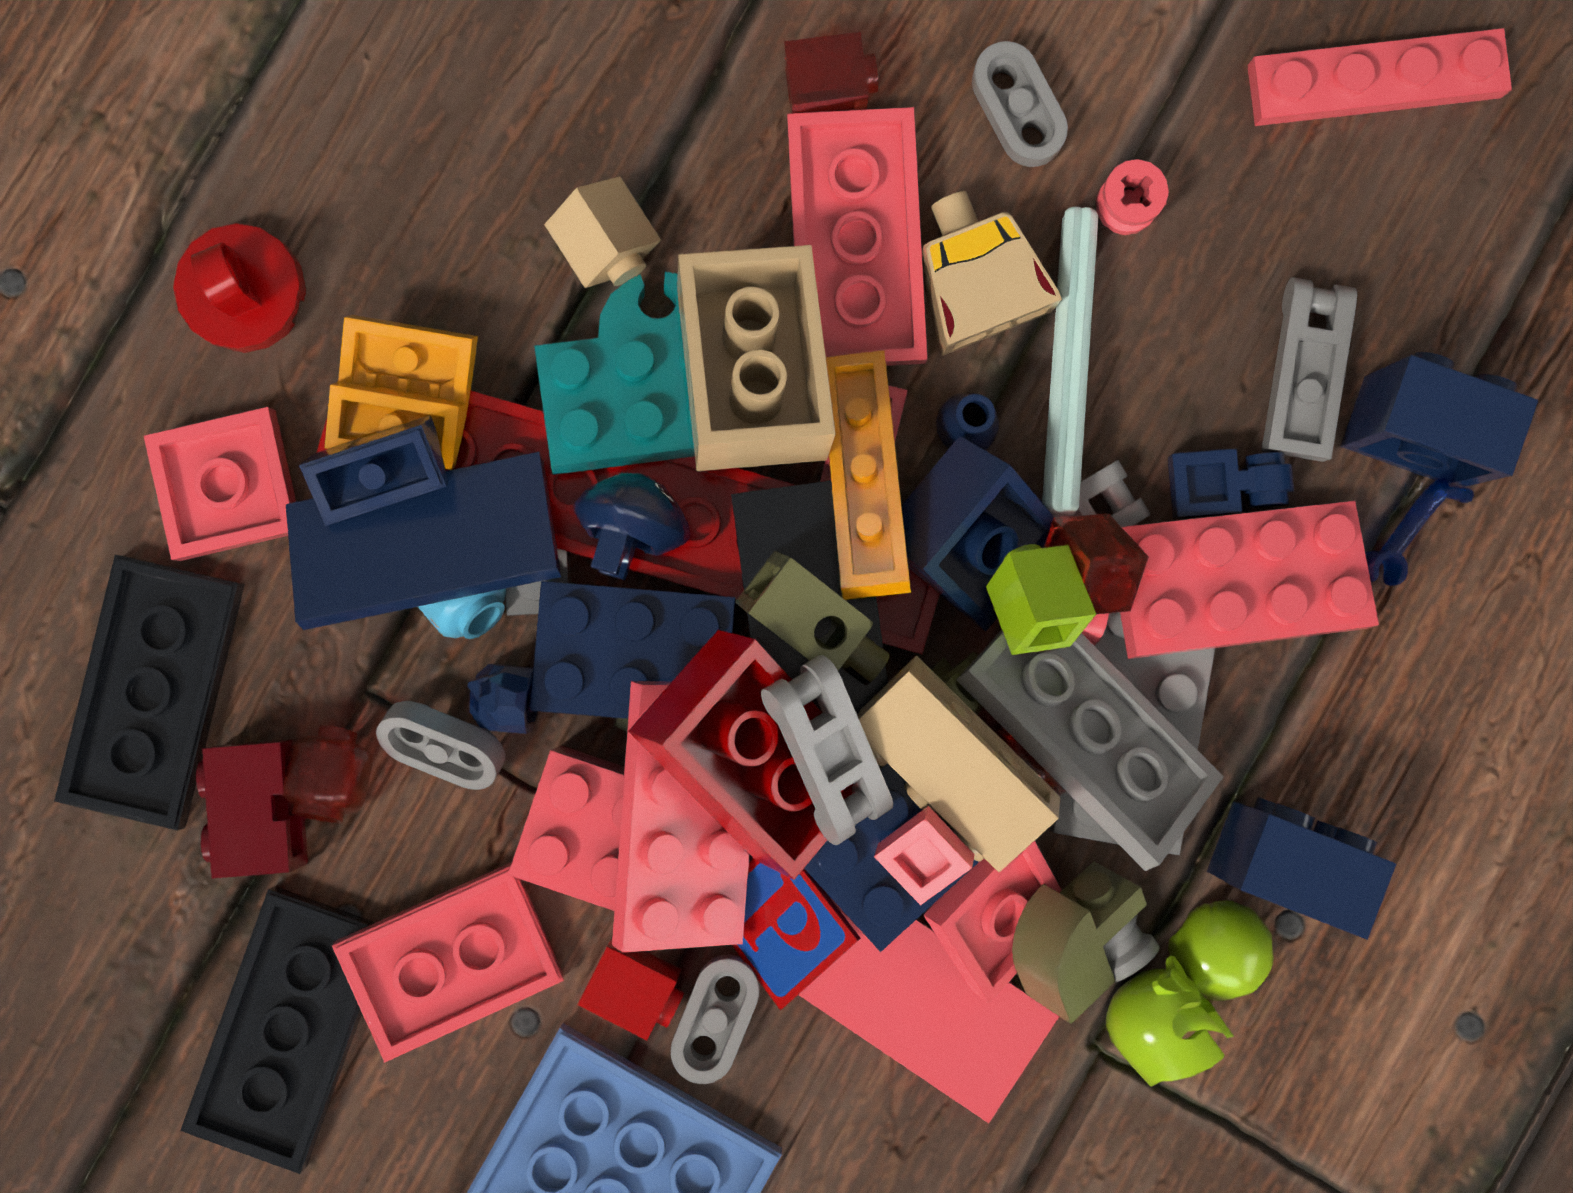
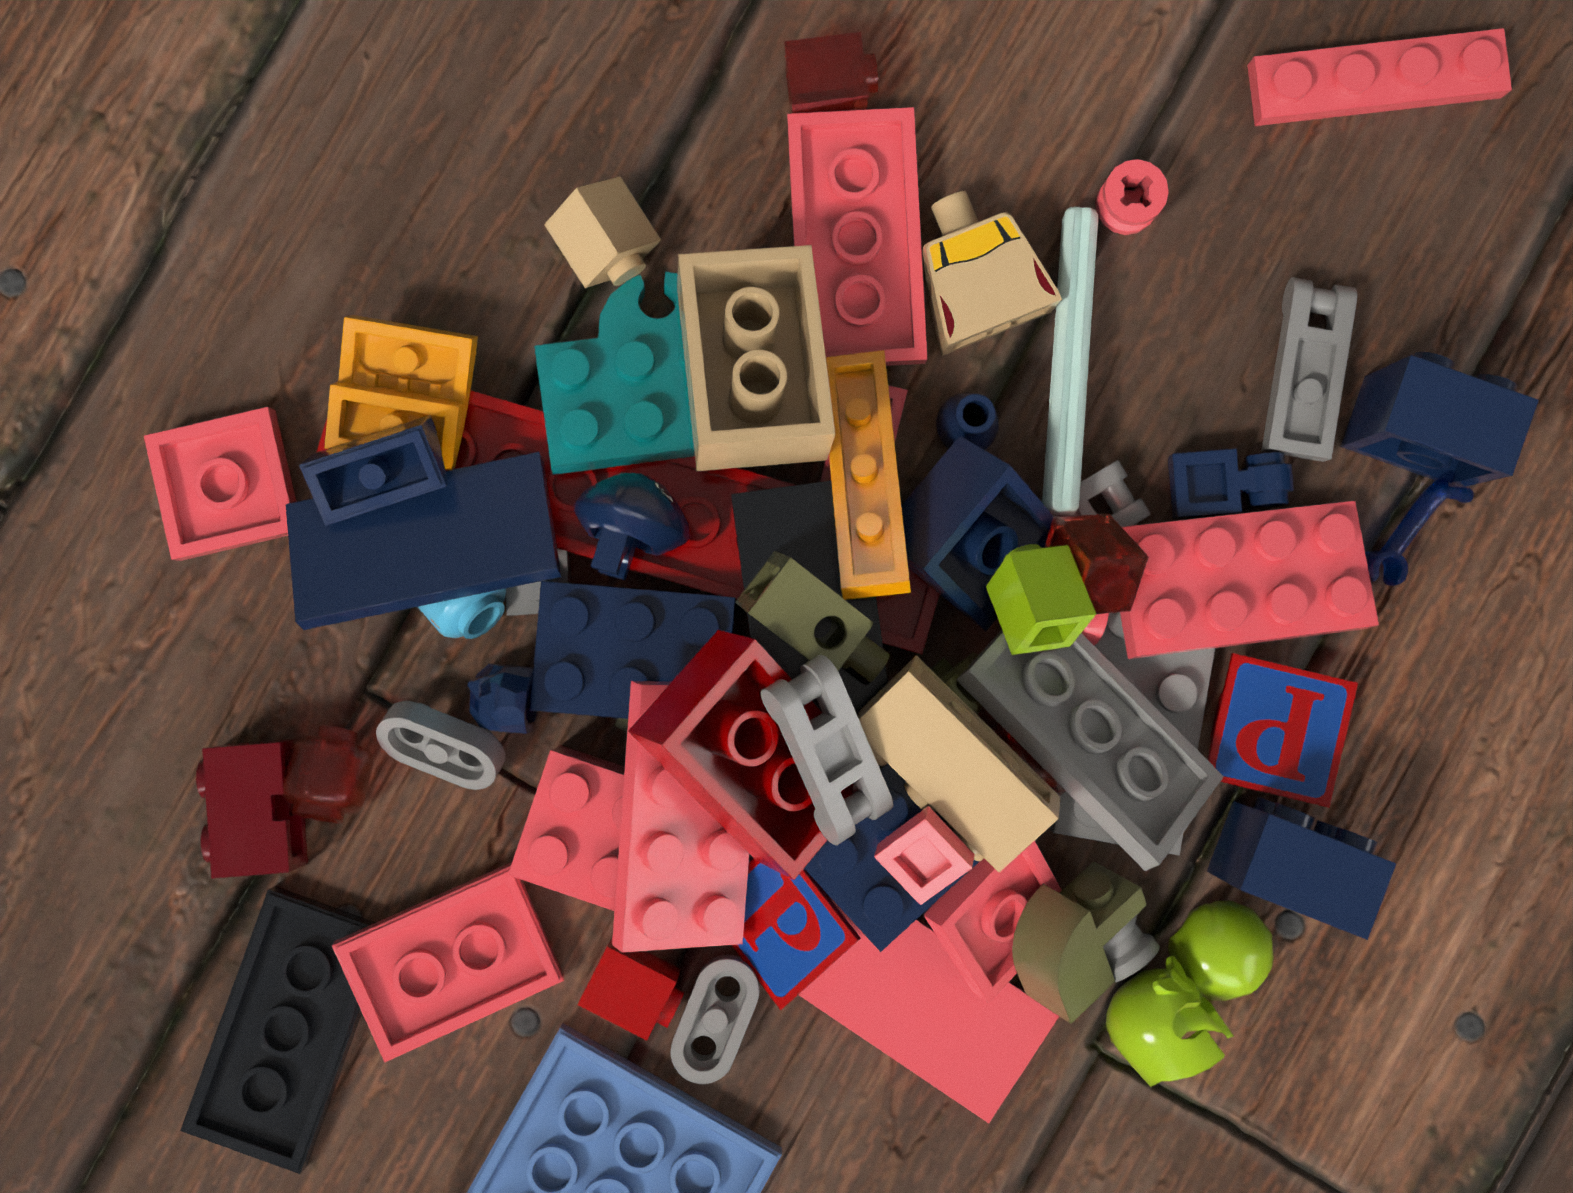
black tile [54,555,245,831] -> none
red tile [173,223,306,353] -> none
light grey plate [972,41,1068,167] -> none
none -> piece [1207,653,1358,808]

